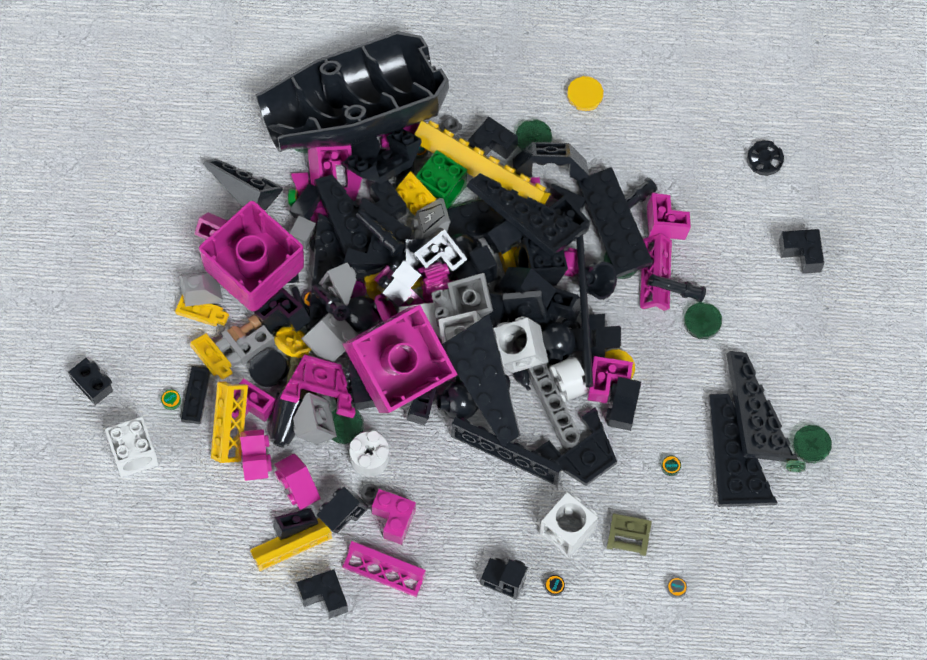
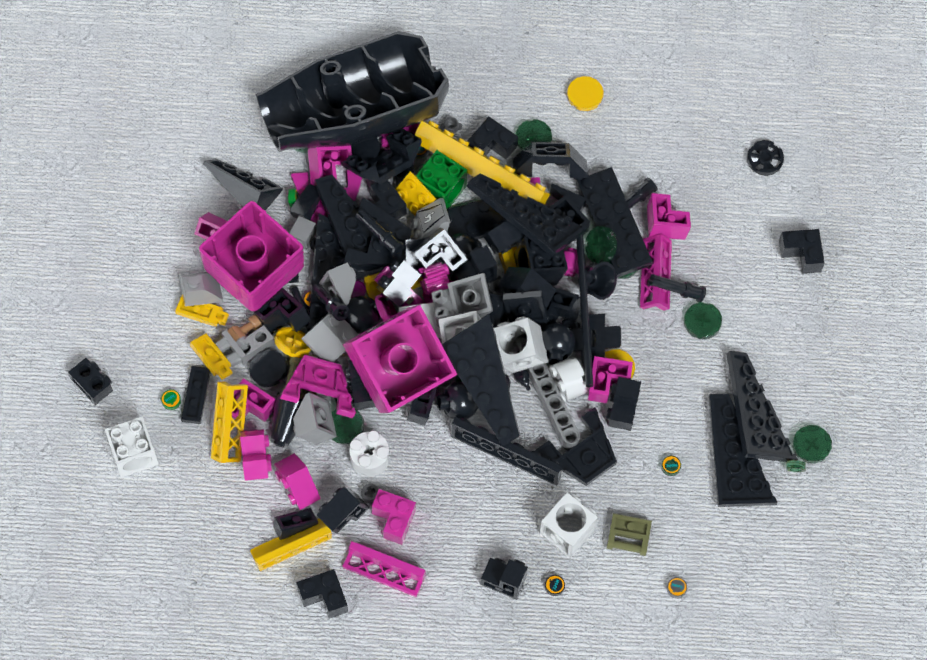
none -> clear green tile [585,226,617,263]

